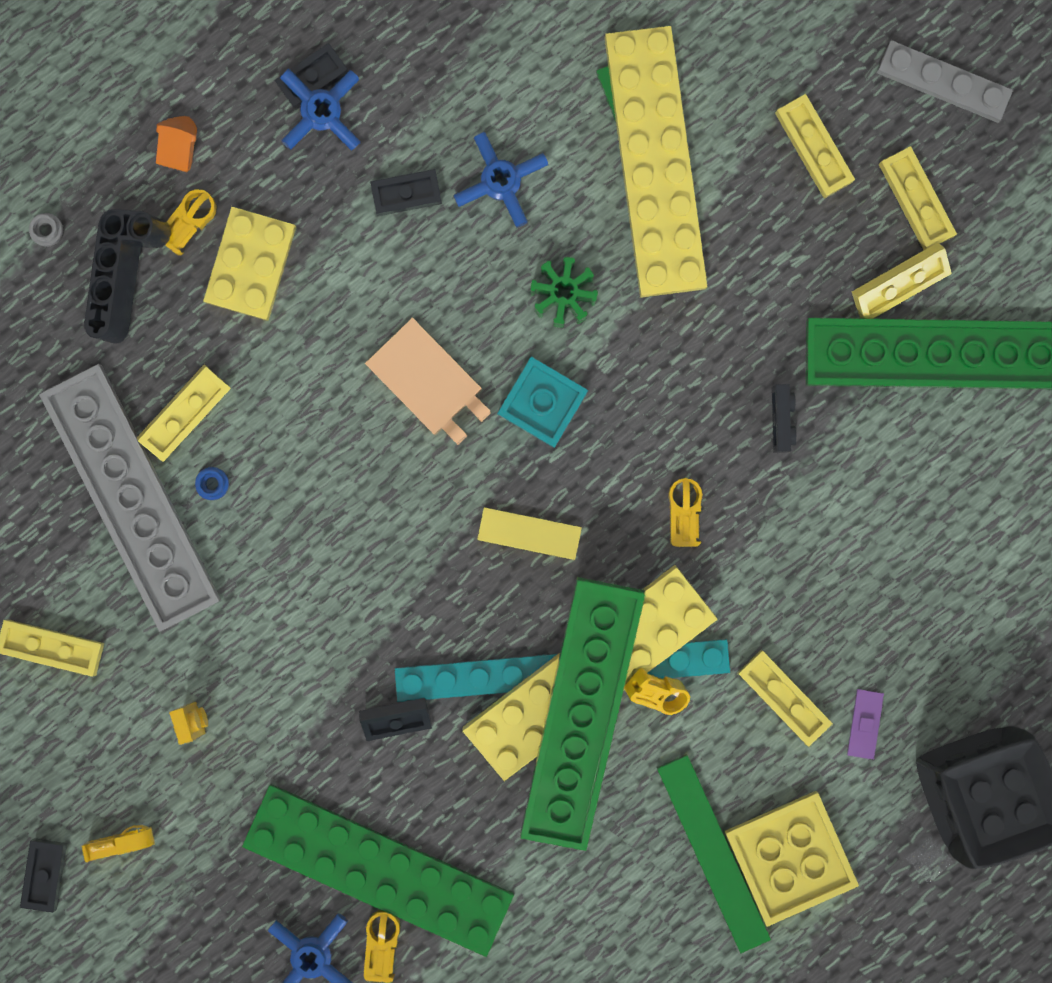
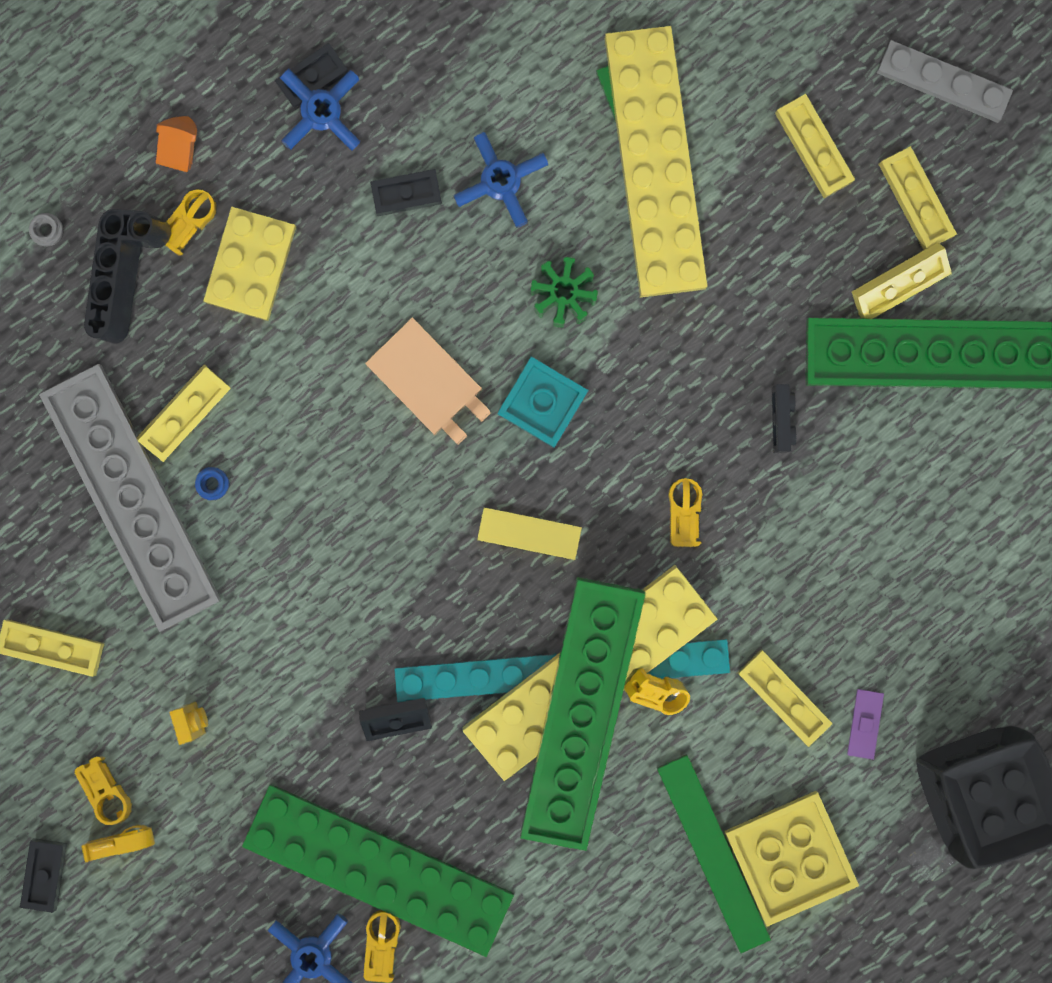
none -> yellow piece [75,756,132,825]

